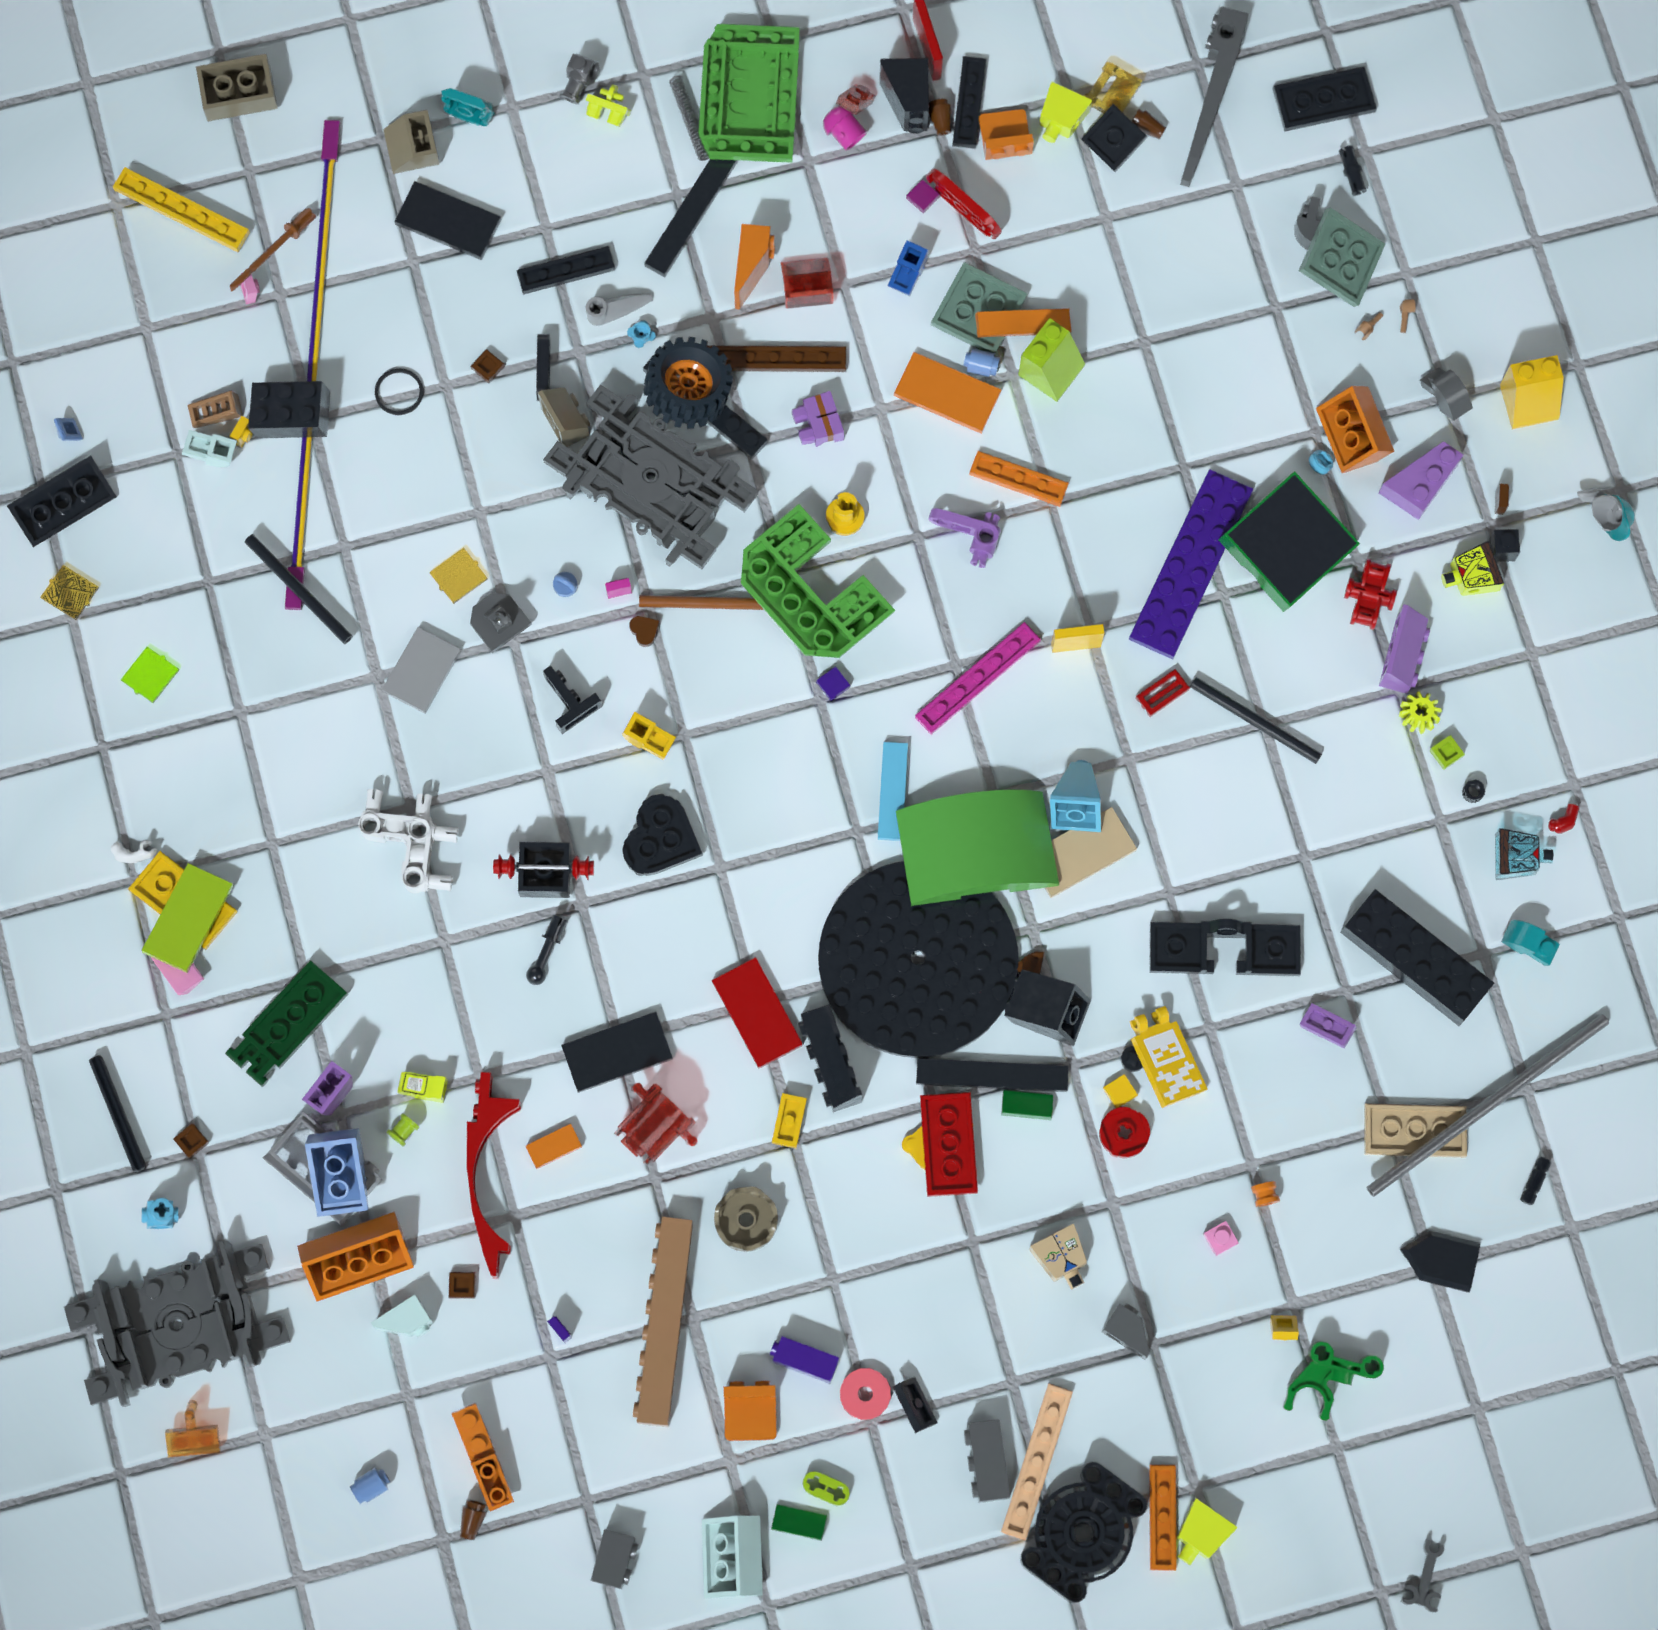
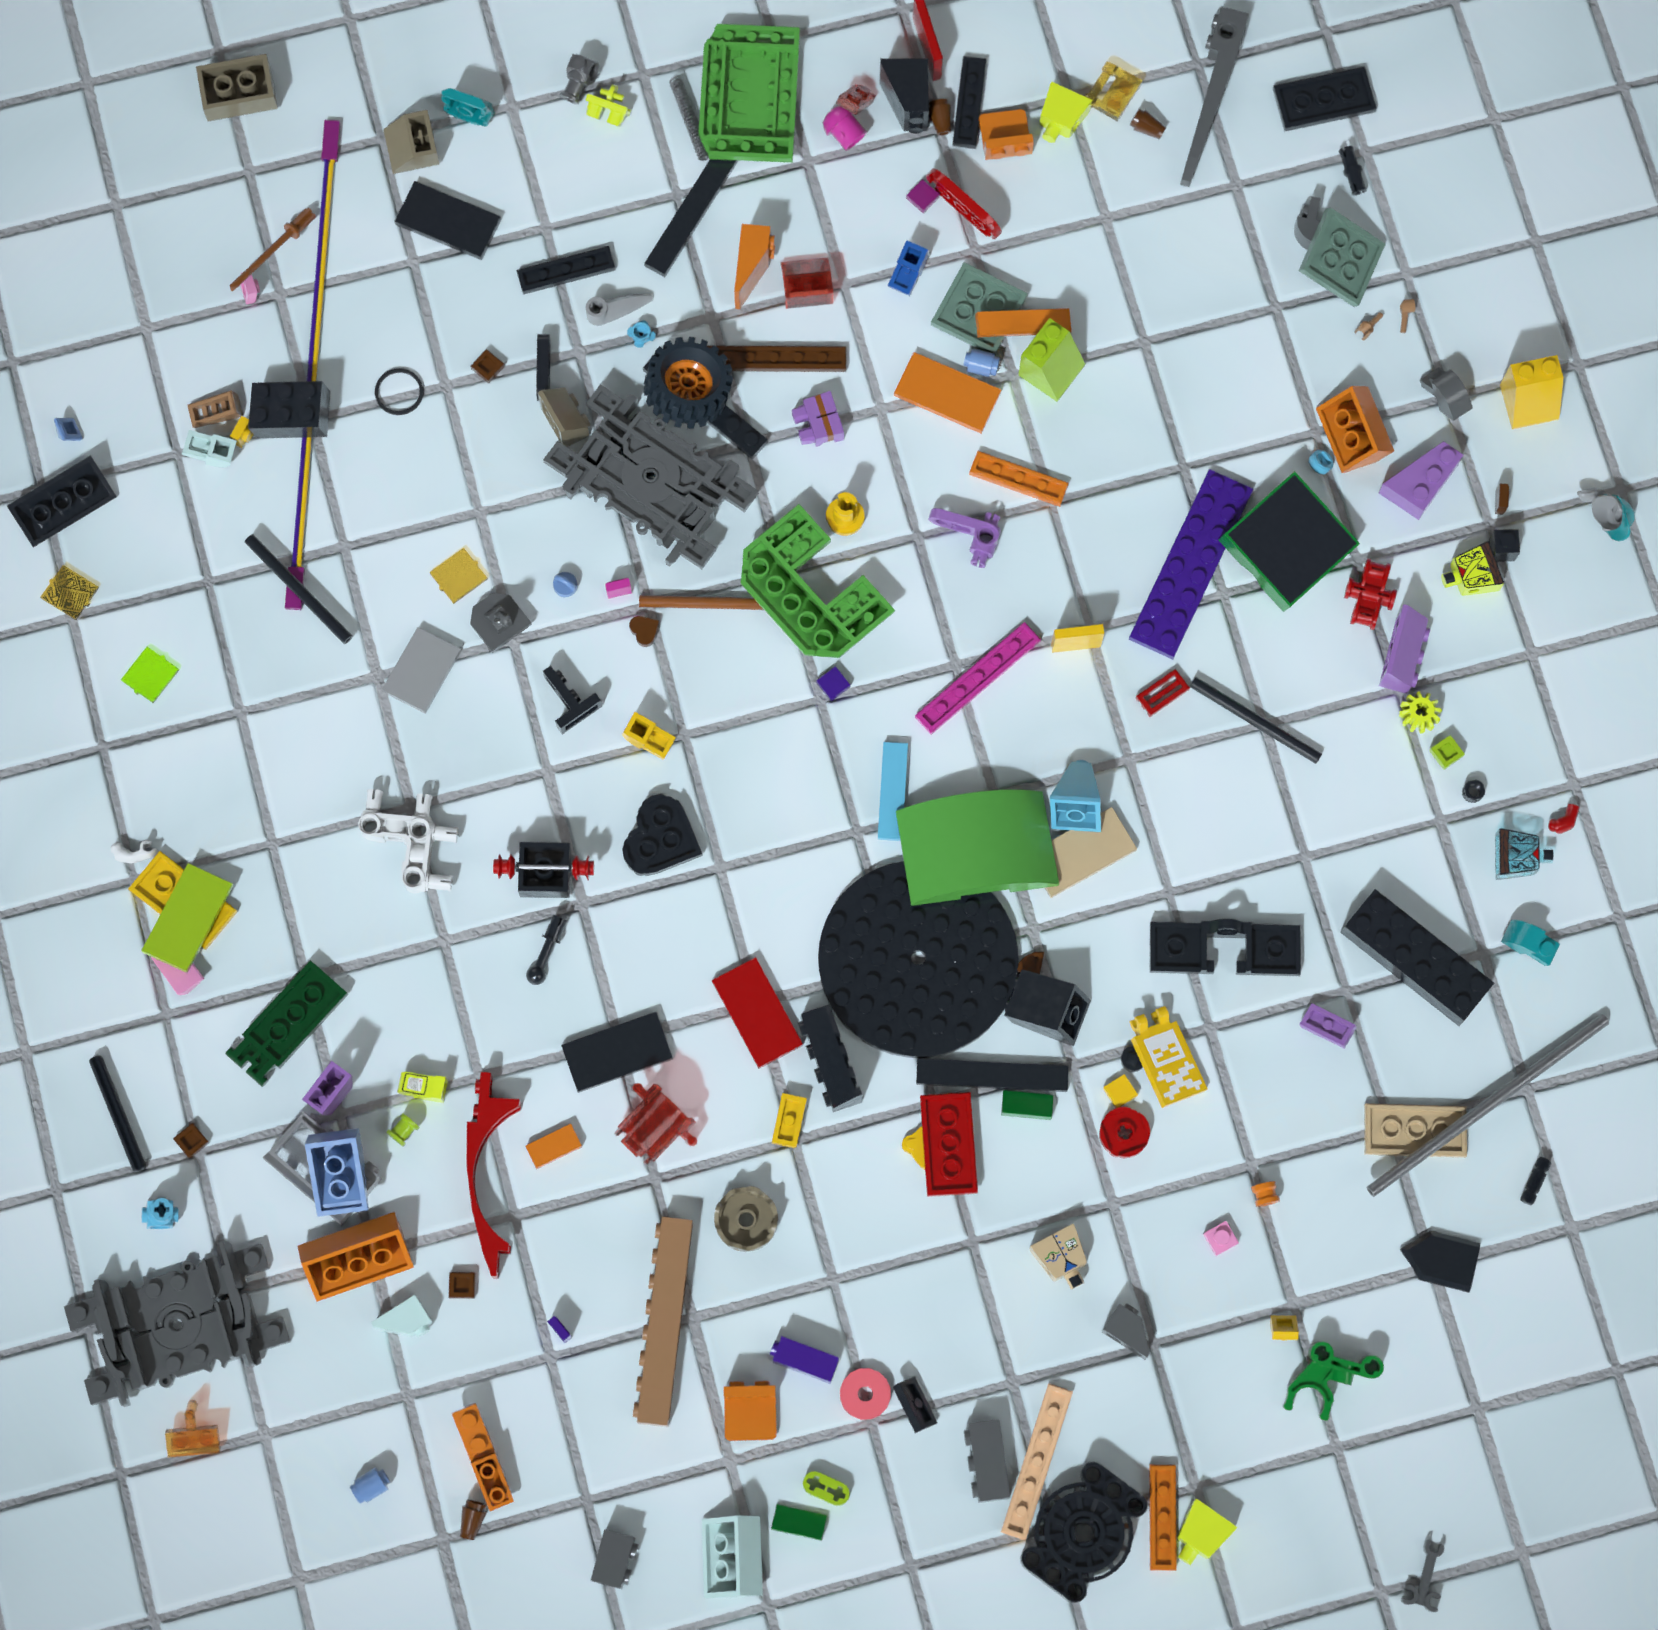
yellow plate [112,167,250,252] -> none
black tile [1081,104,1148,172] -> none

